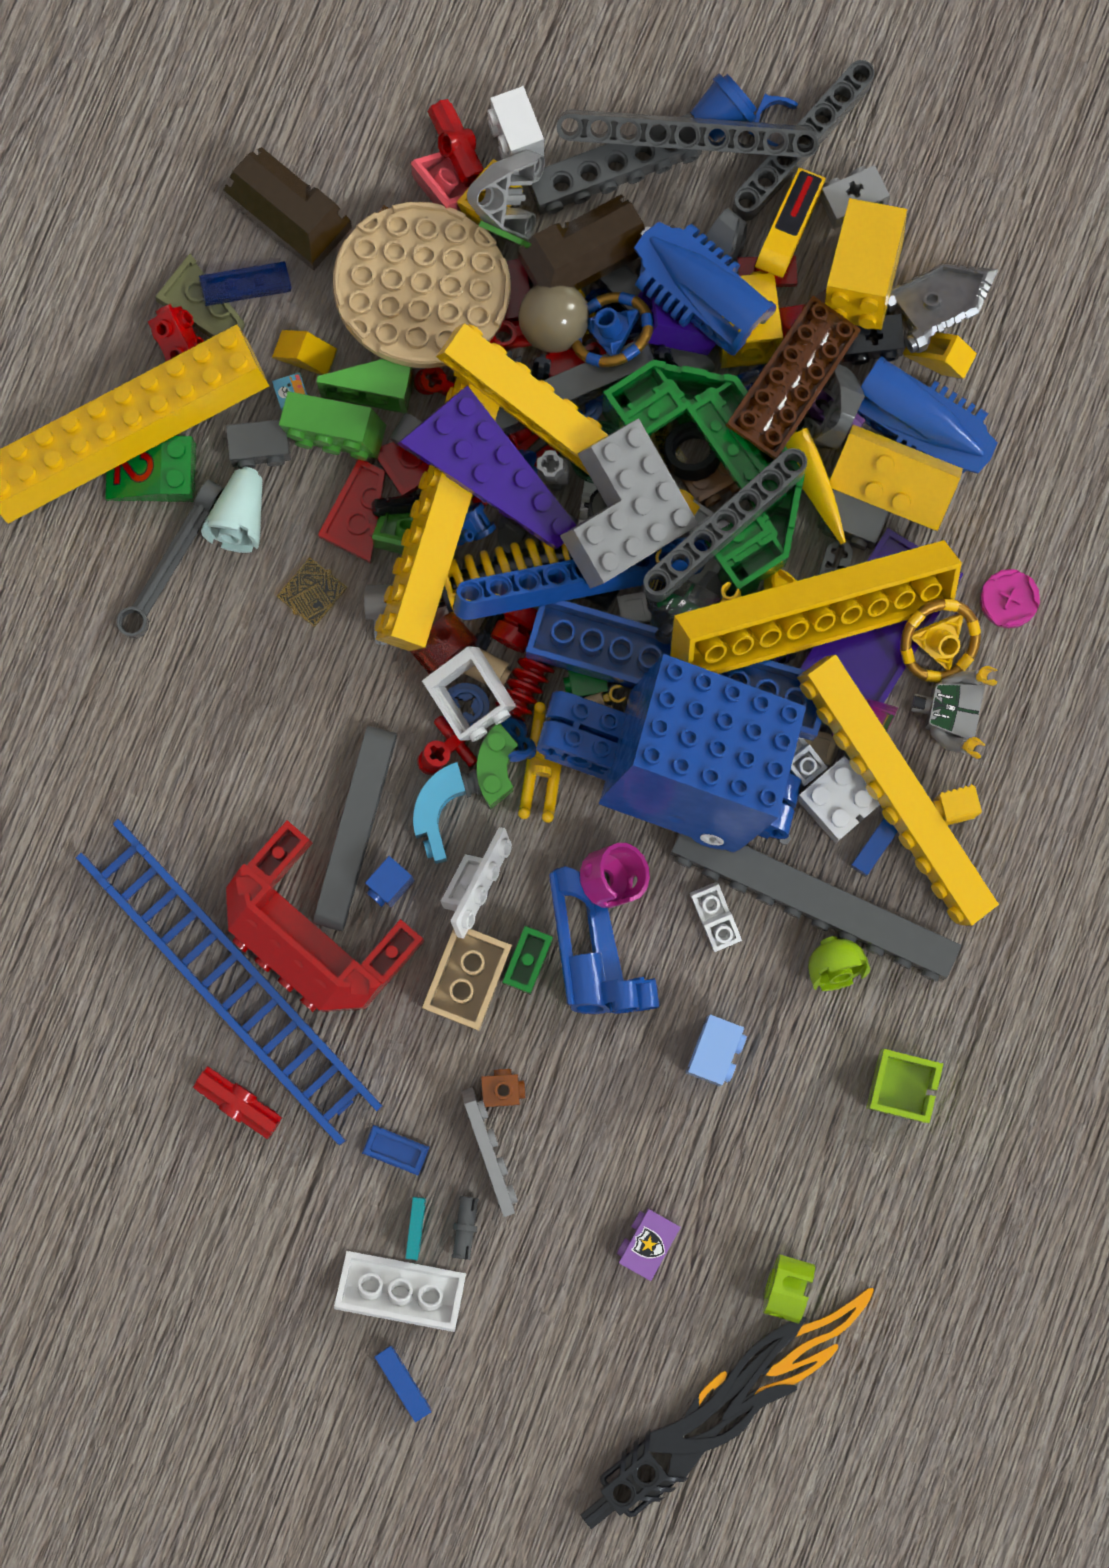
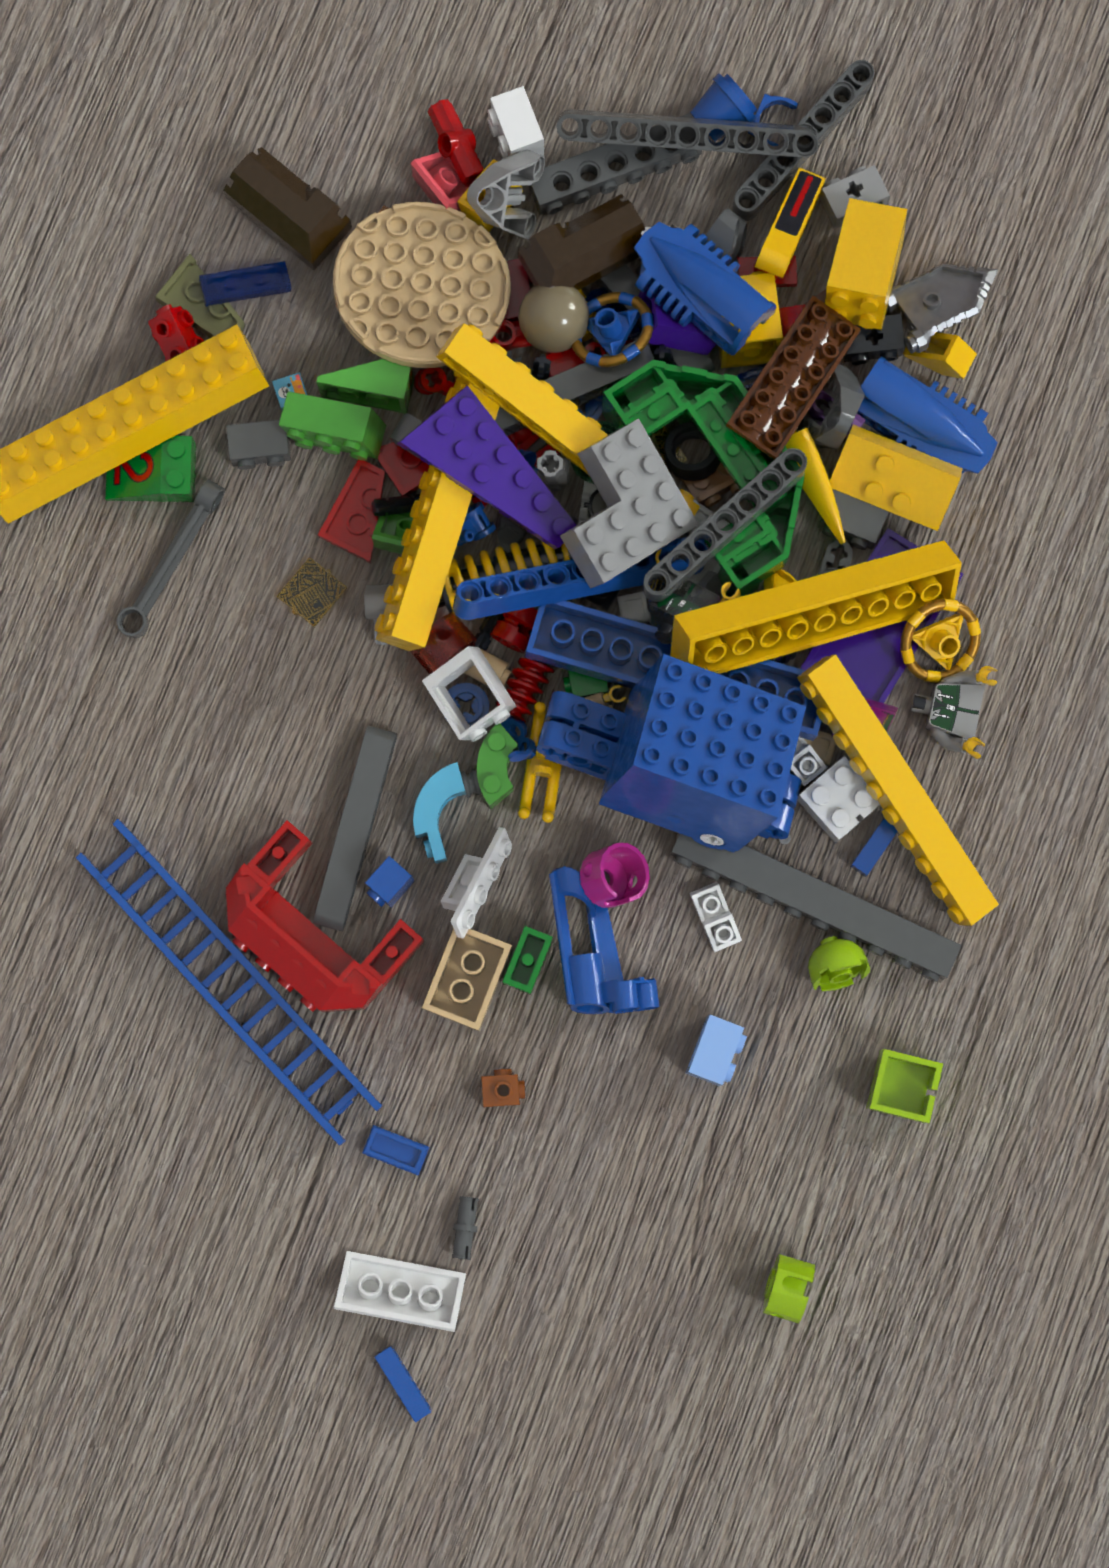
red piece [193,1066,282,1139] -> none
light aqua cone [201,467,263,553] -> none
yellow slope [272,330,337,375] -> none
teal tile [405,1197,426,1260] -> none
red piece [417,716,477,775] -> none
light grey wing [461,1087,518,1217] -> none
bright green piece [479,221,531,249] -> none
black piece [580,1288,874,1530] -> none
medium lavender brick [616,1209,681,1281] -> none
yellow brick [932,784,982,826] -> none
dark pink tile [980,569,1040,629] -> none

